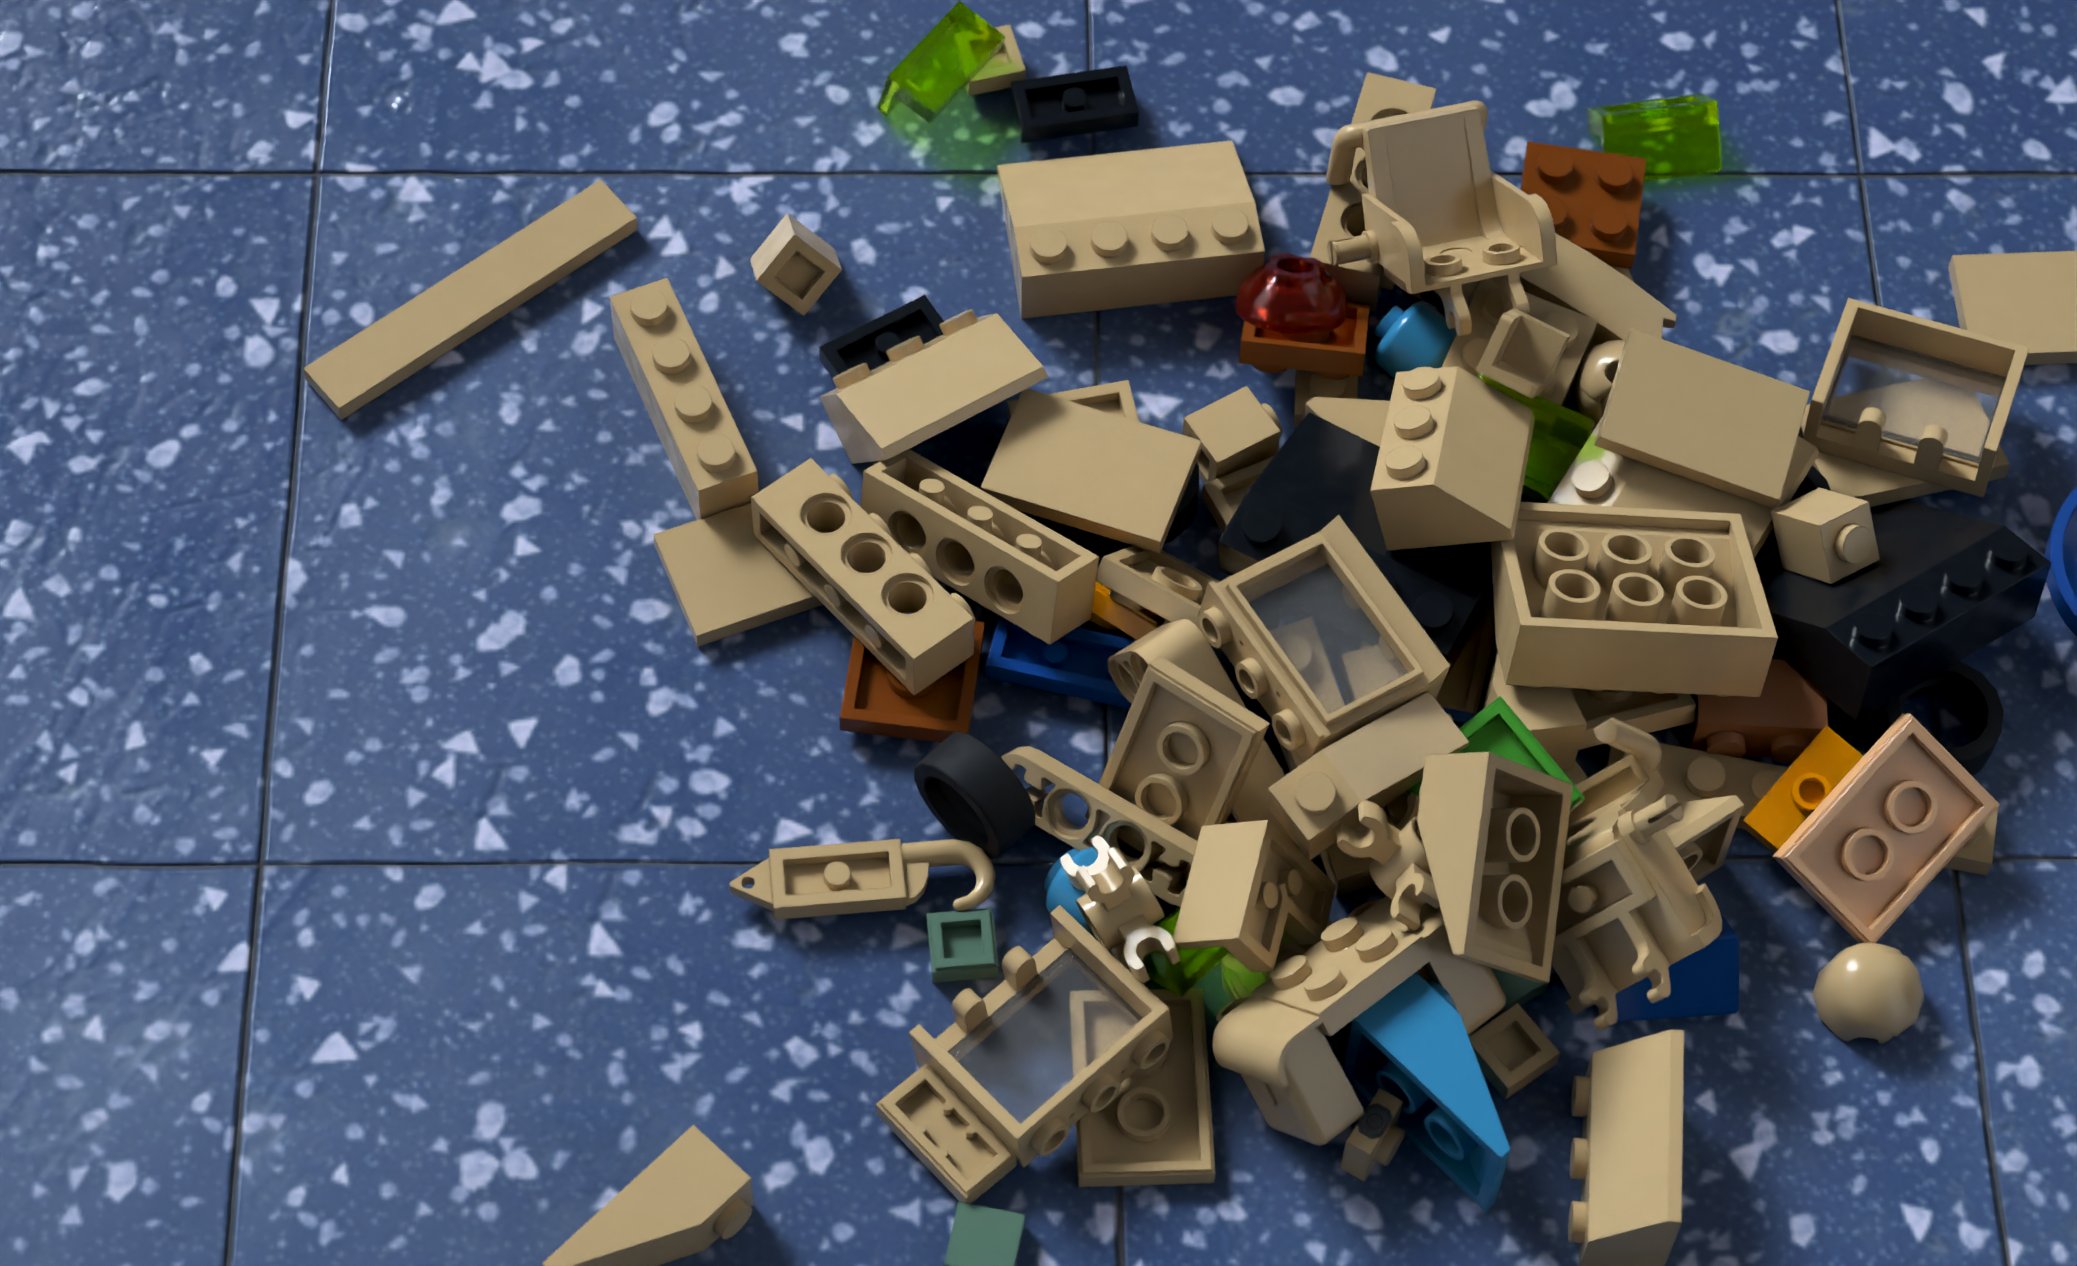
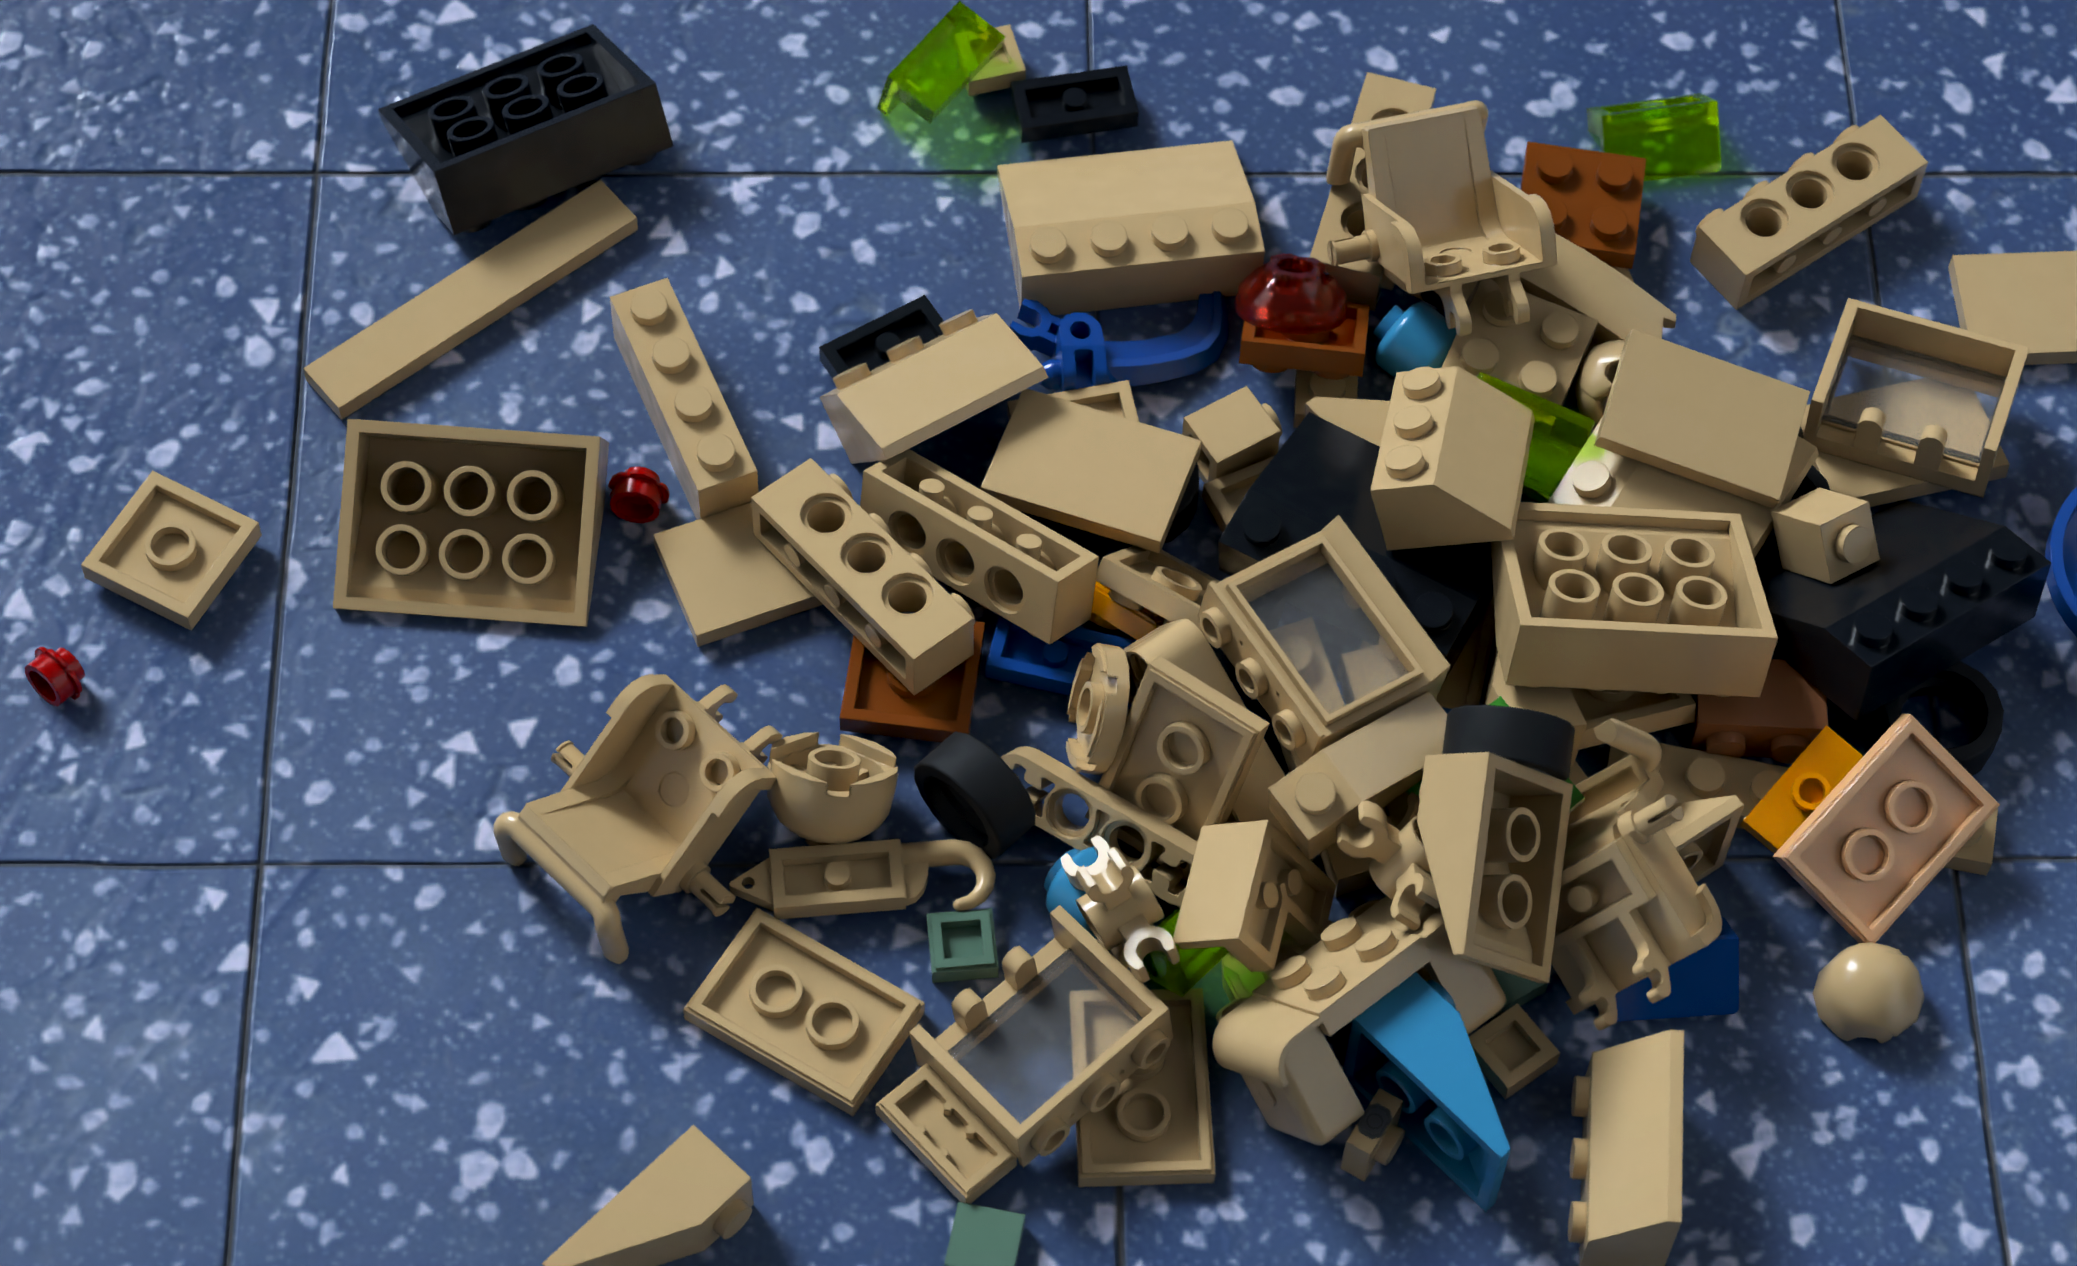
tan panel [750,213,842,316] -> none
tan panel [1476,308,1571,398] -> none
none -> red plate [24,647,85,707]
none -> tan plate [81,470,262,631]
none -> tan slope [333,419,609,627]
none -> black slope [378,24,674,235]
none -> tan piece [493,674,782,964]
none -> red plate [608,467,670,523]
none -> tan tile [683,908,925,1116]
none -> tan cylinder [767,732,899,846]
none -> blue piece [1010,291,1228,393]
none -> tan tile [1066,643,1130,775]
none -> black tyre [1442,705,1575,781]
none -> tan brick [1690,115,1928,310]

